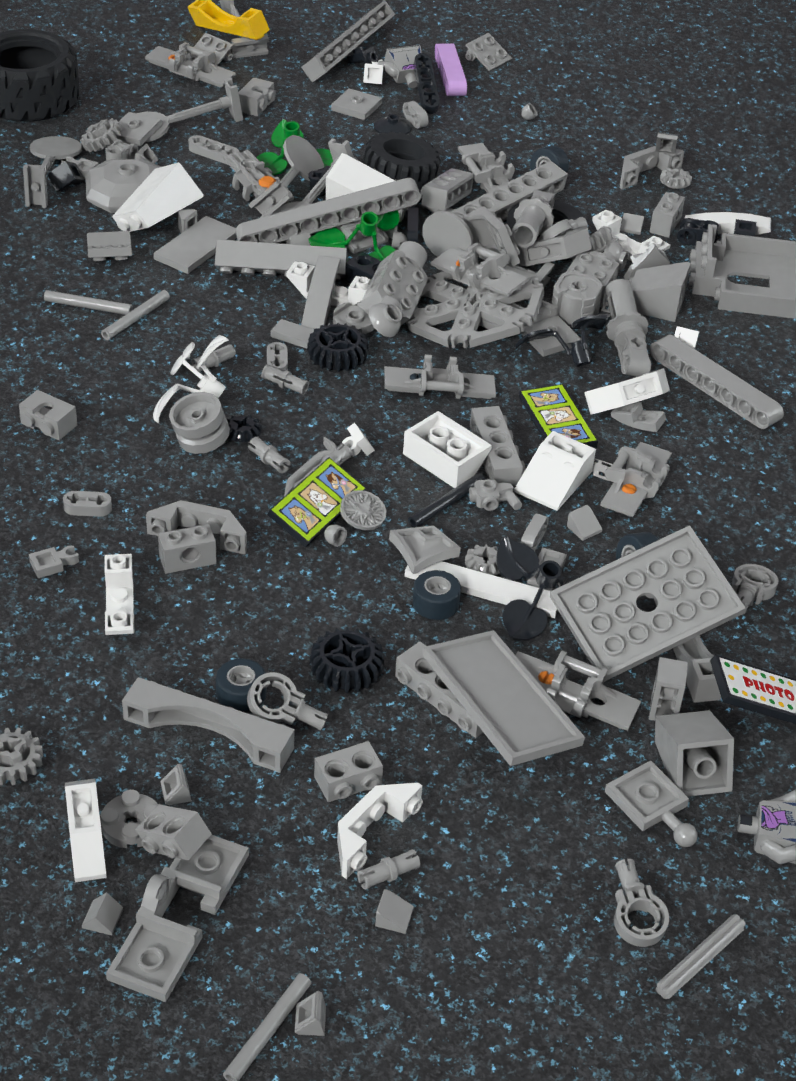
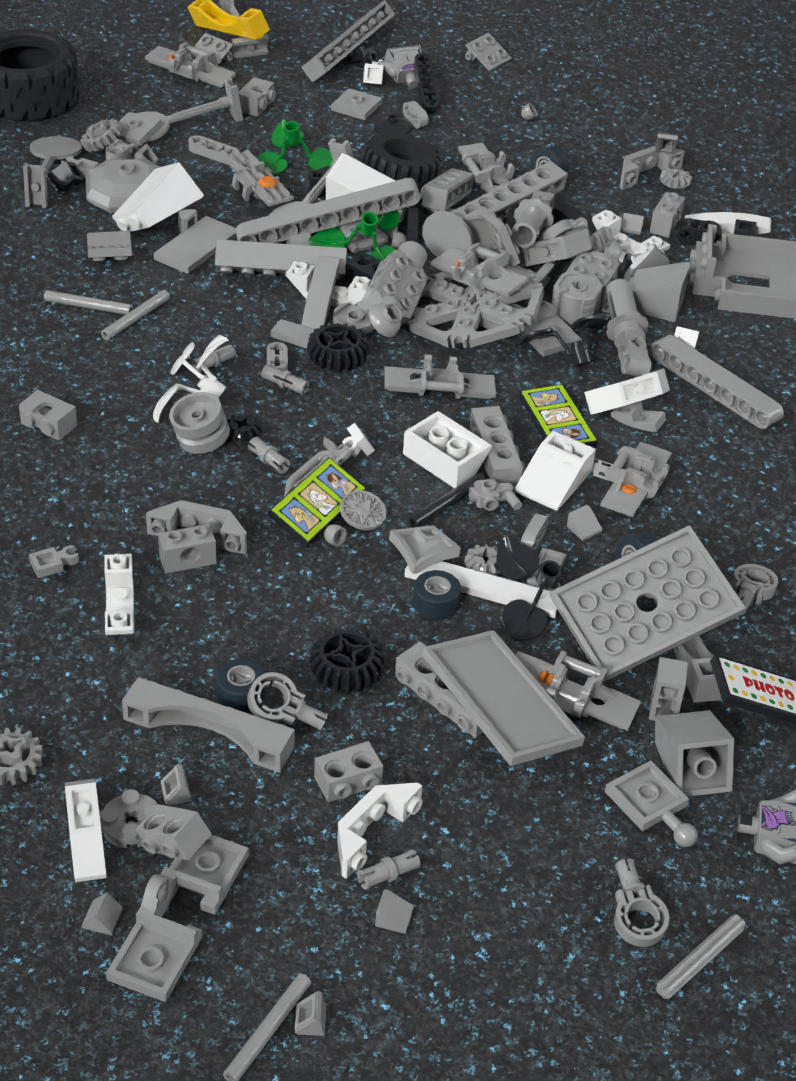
light grey beam [63,491,112,517] -> none
light grey piece [249,135,324,218] -> none
lavender beam [435,43,467,96] -> none

